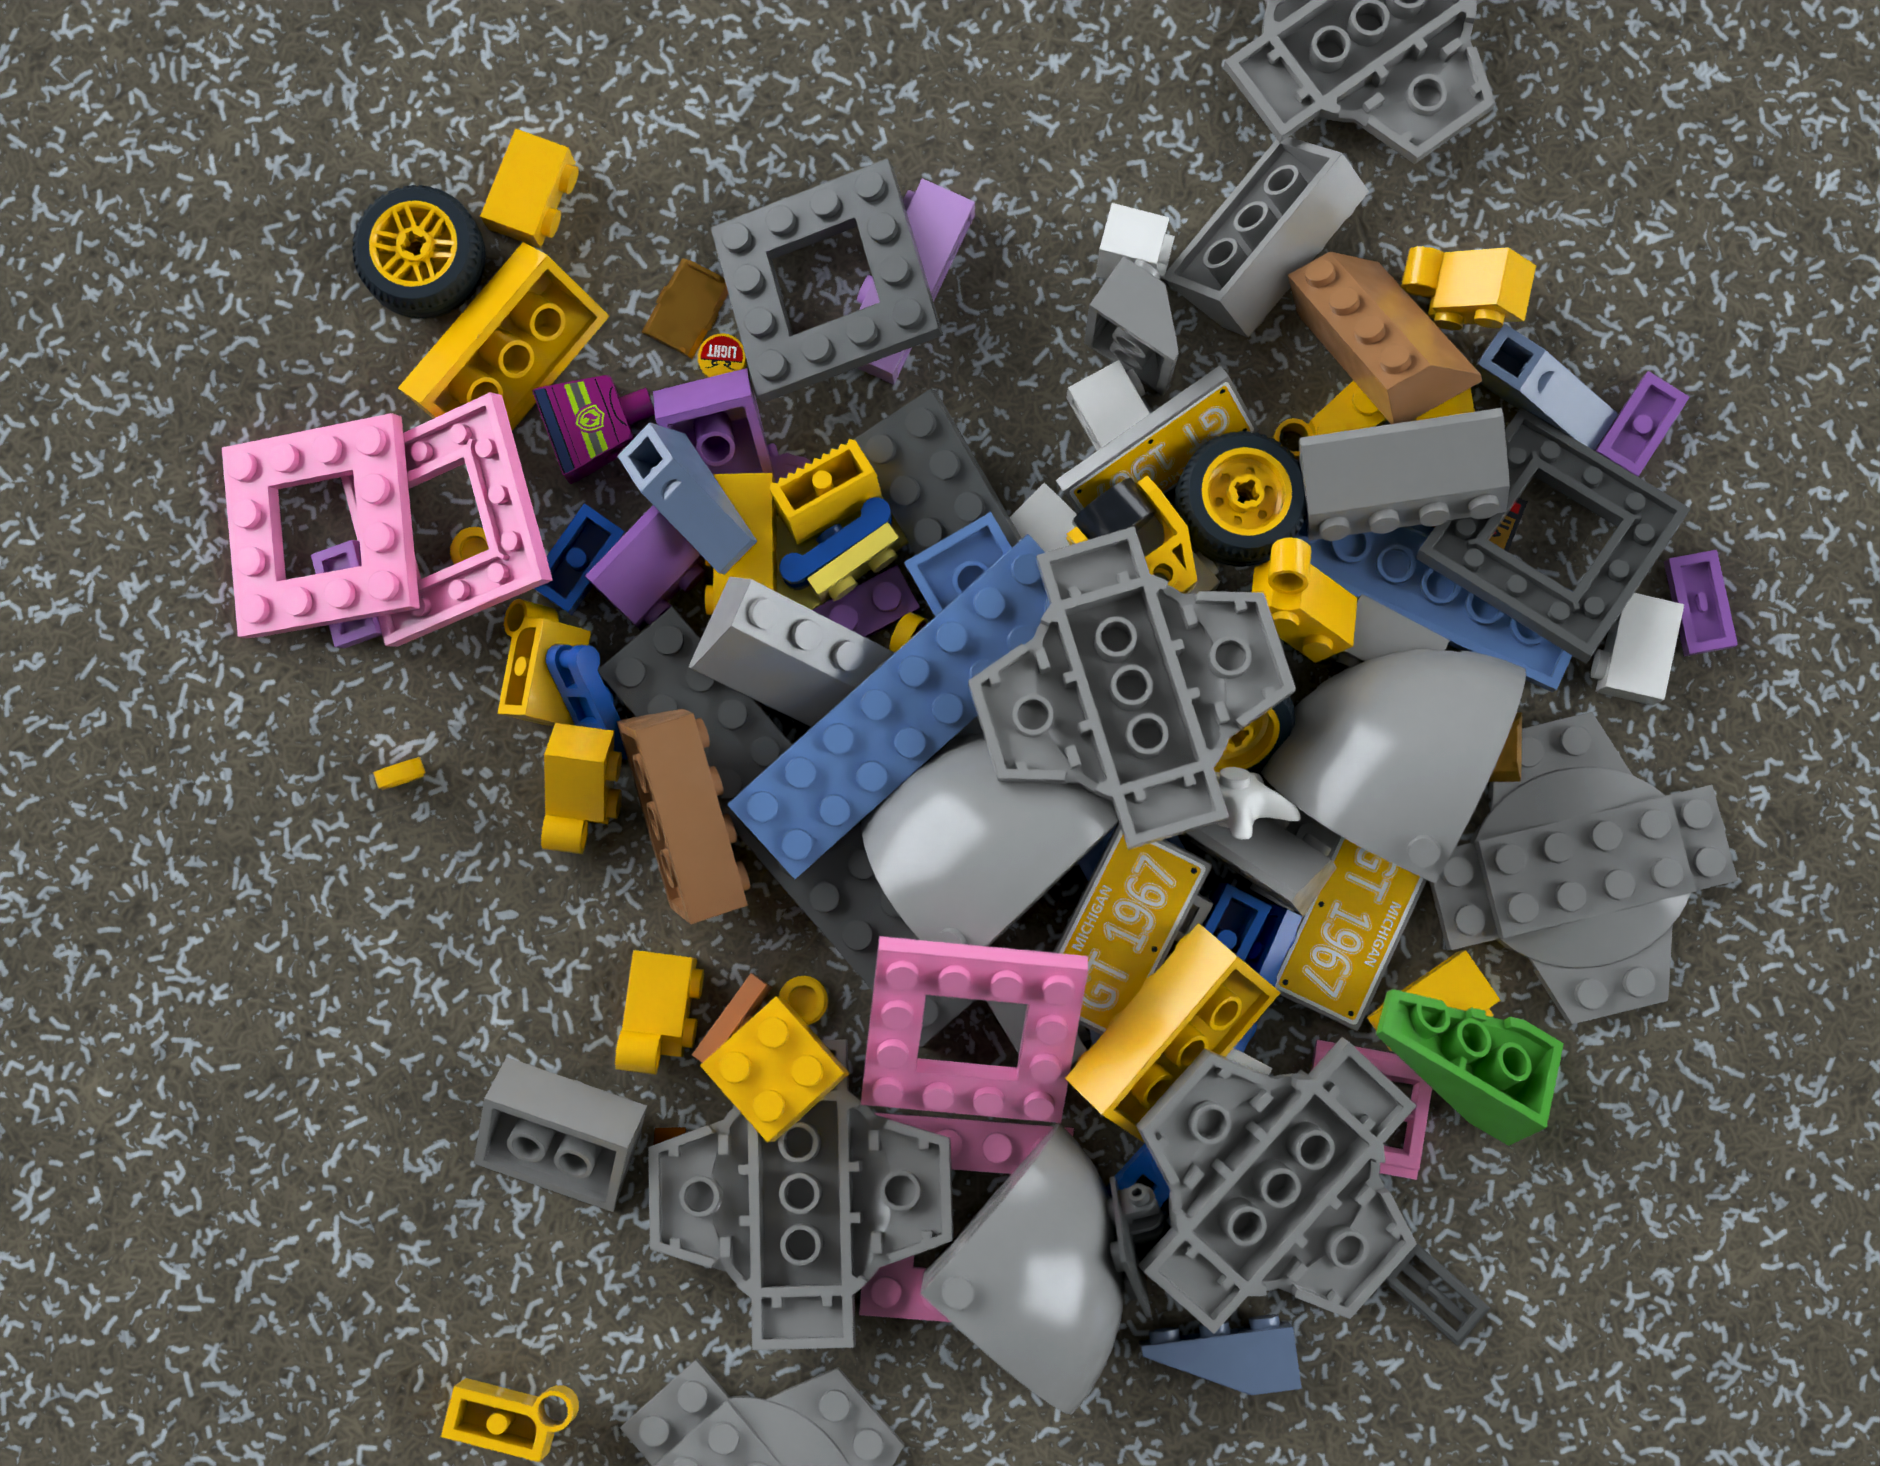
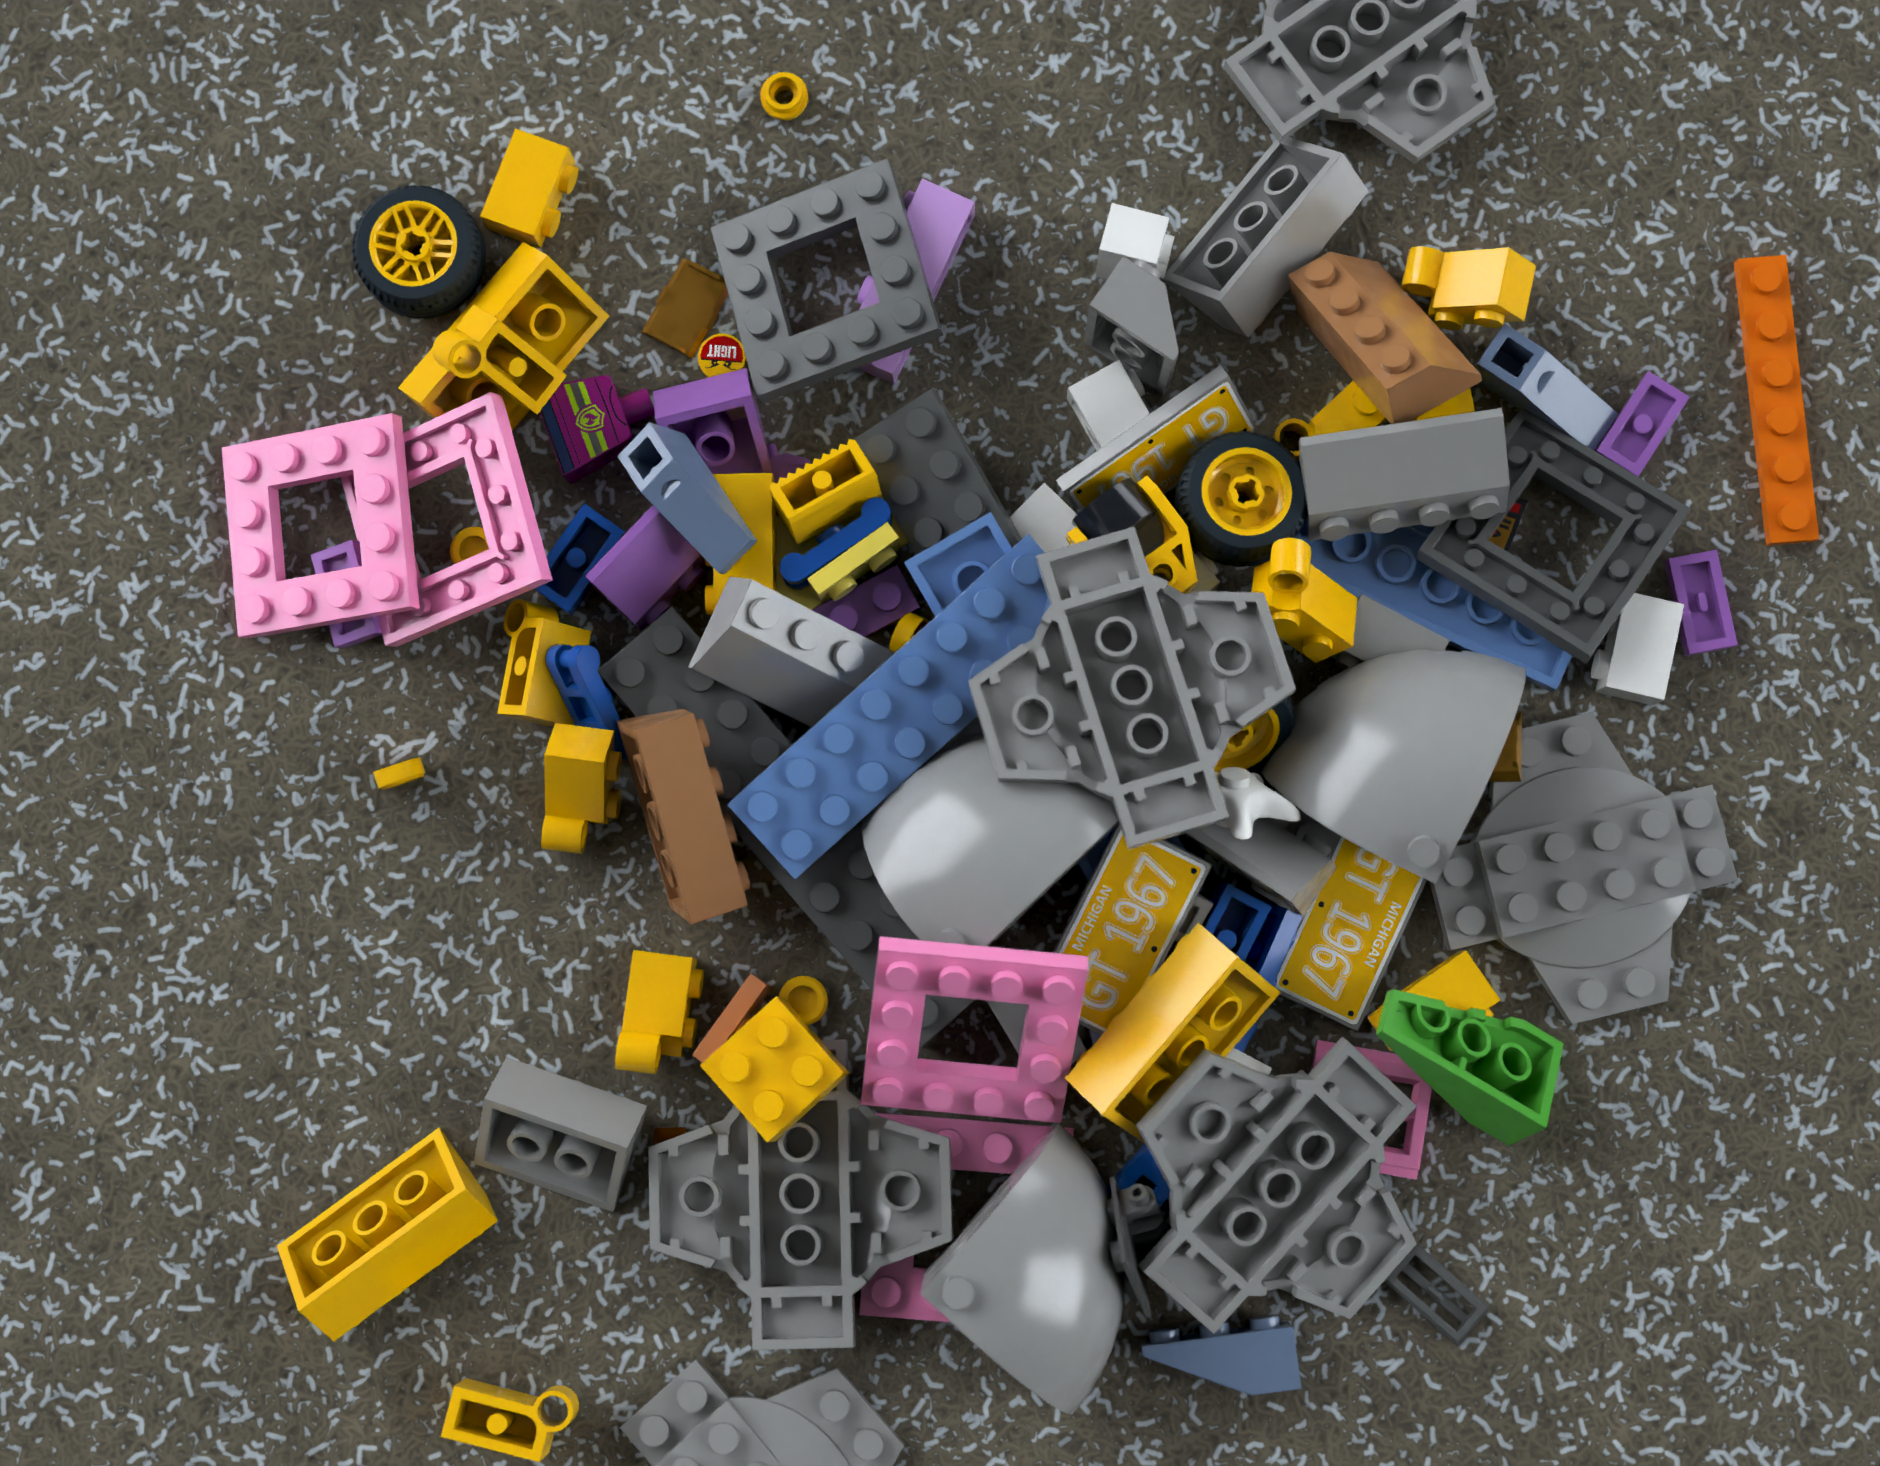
none -> yellow slope [277,1128,498,1342]
none -> yellow hinge [432,304,567,415]
none -> yellow plate [760,72,808,121]
none -> orange plate [1734,255,1819,546]

